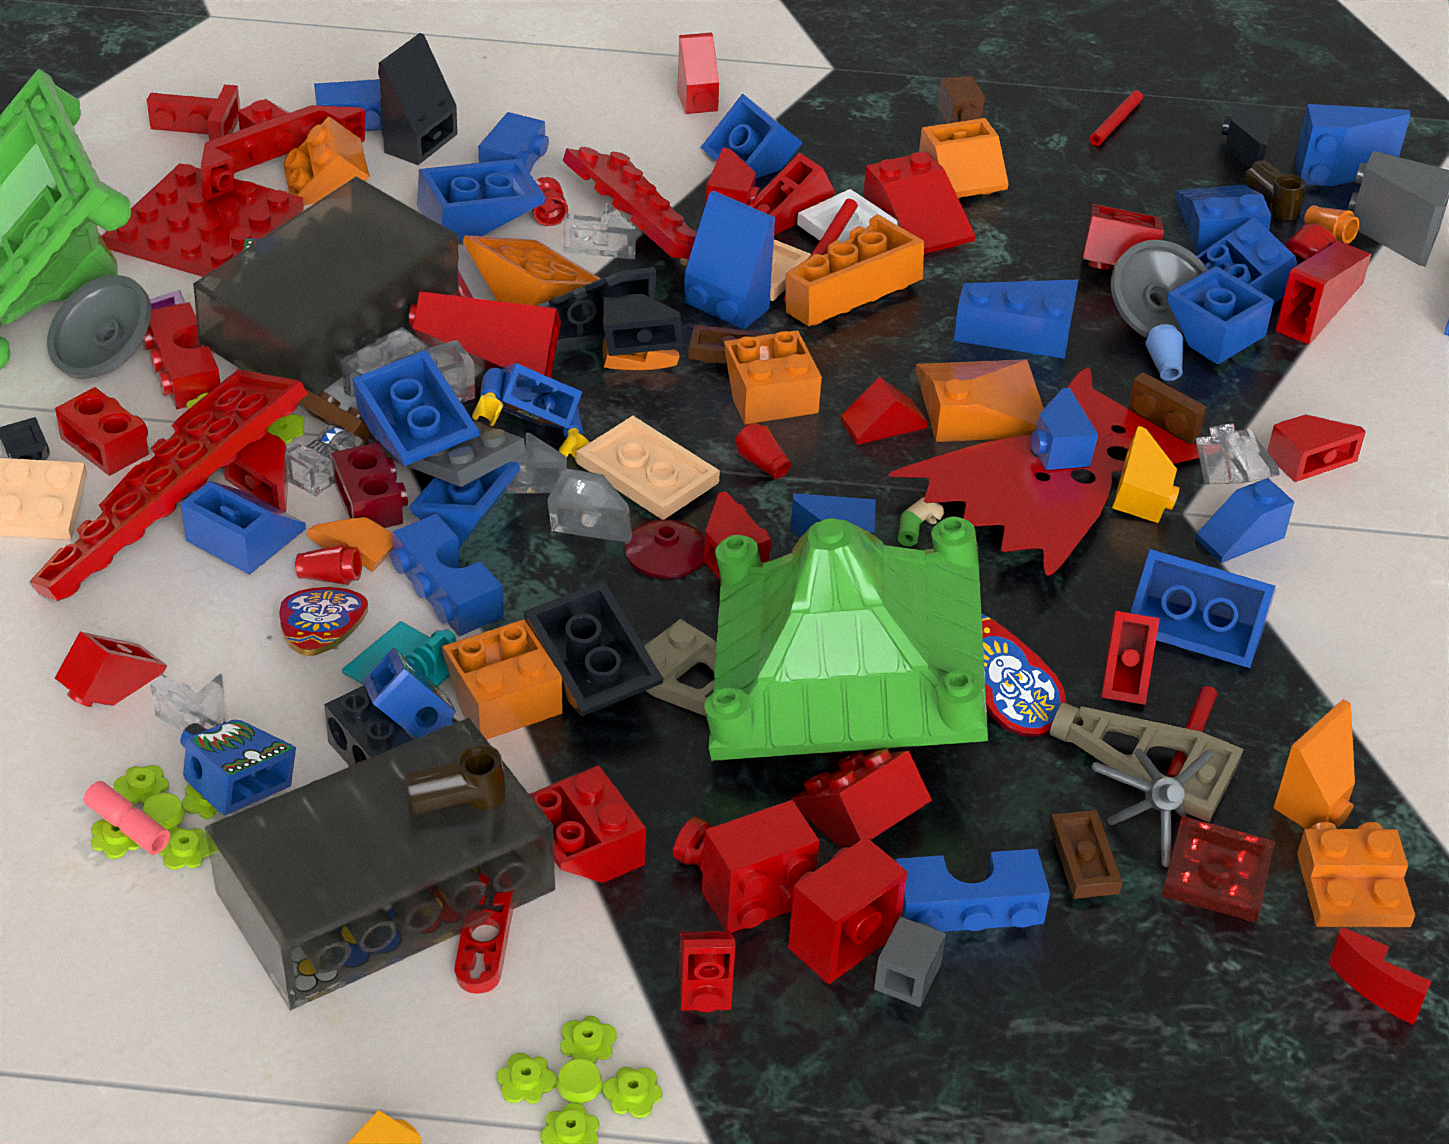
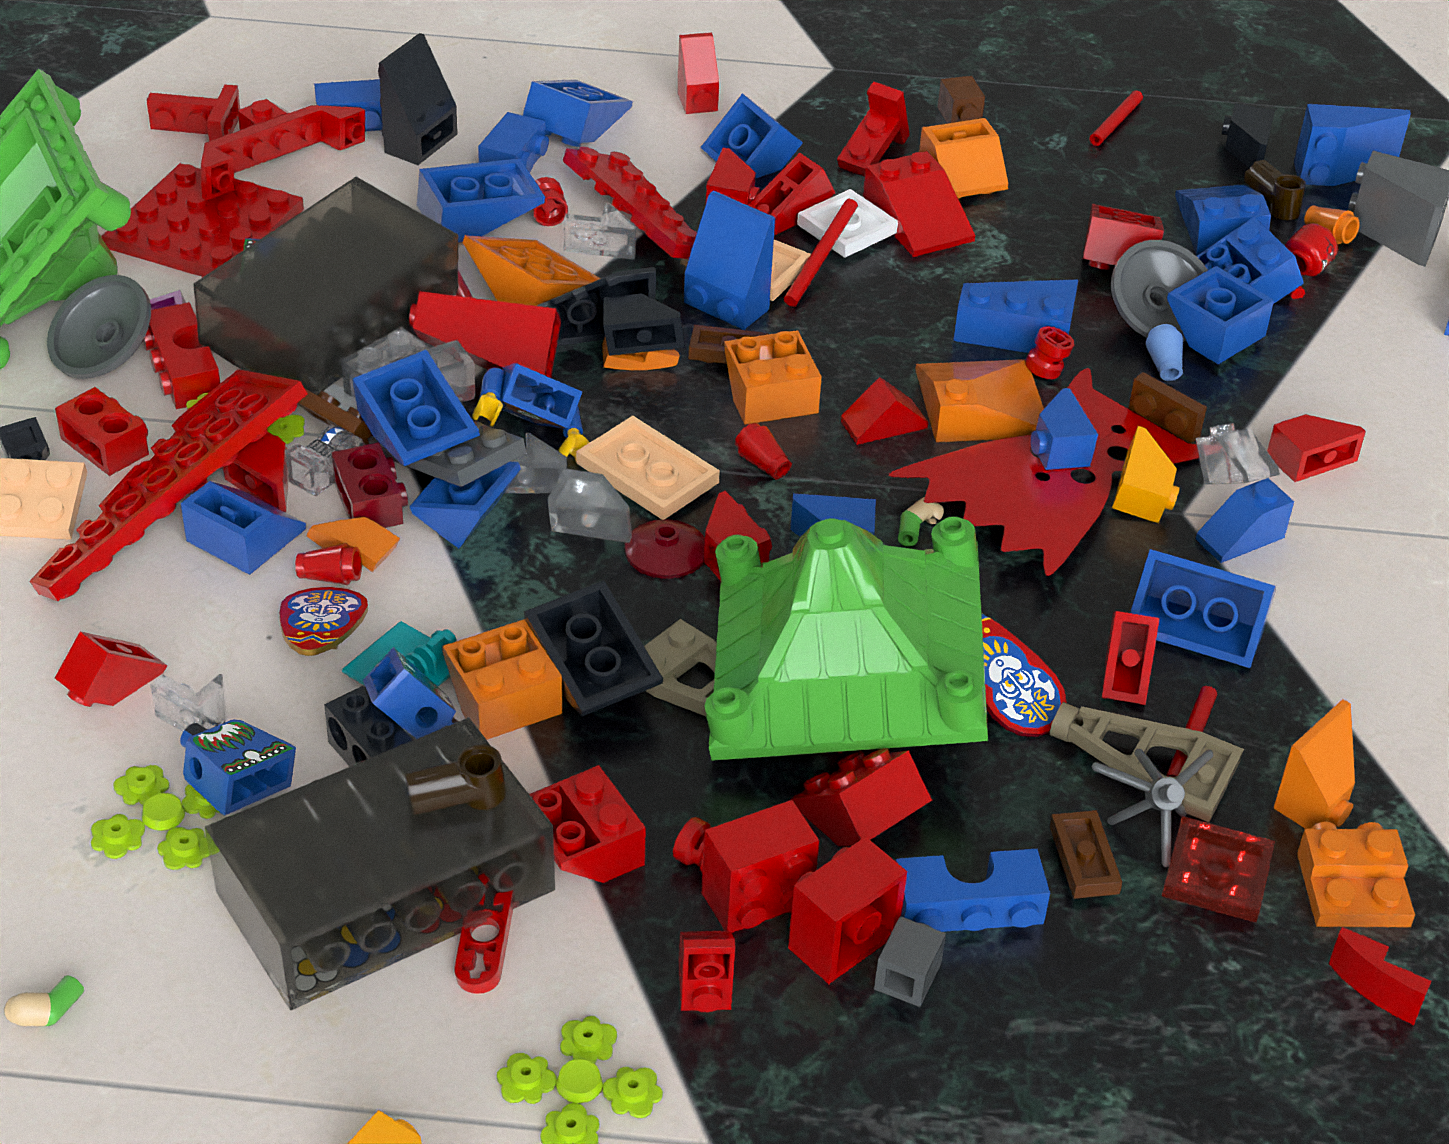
coral piece [84,781,171,855] -> none
orange slope [283,117,370,205] -> none
blue arch [390,513,504,637] -> none
orange wedge [785,214,924,326] -> none
red slope [1276,241,1371,345] -> none
none -> arm [4,975,84,1026]
none -> blue slope [523,80,633,147]
none -> red bracket [837,81,910,177]
none -> red wheel [1025,326,1074,380]

